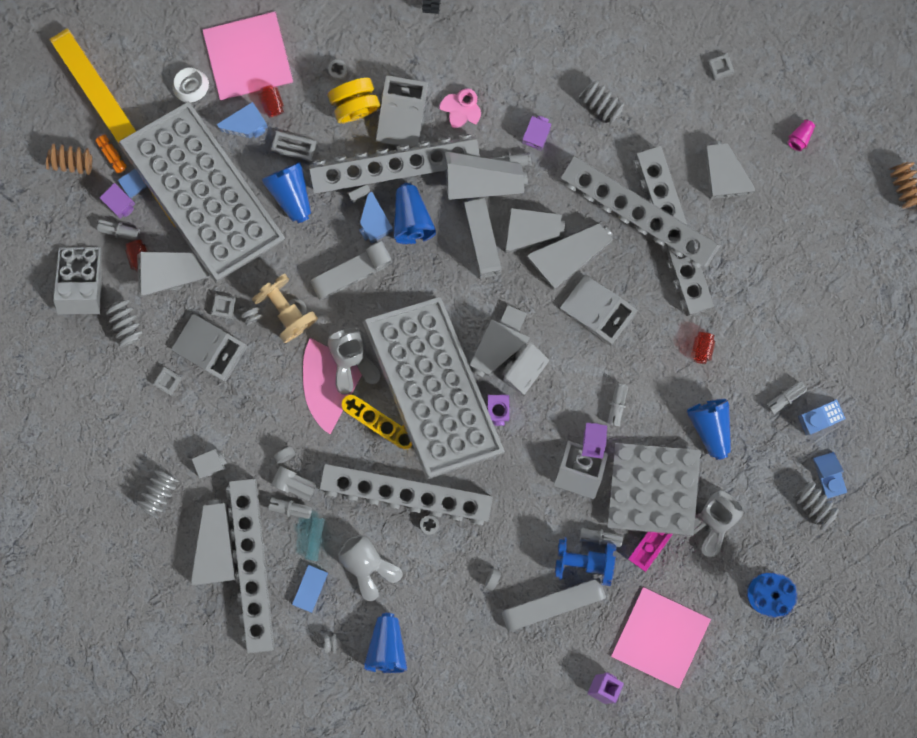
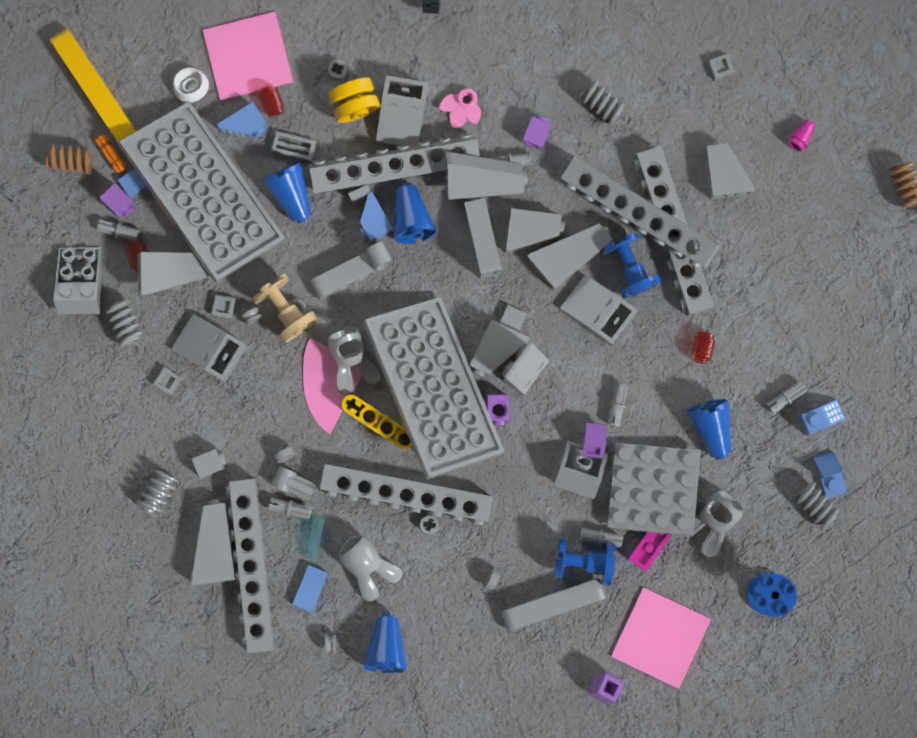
none -> blue piece [603,233,662,299]

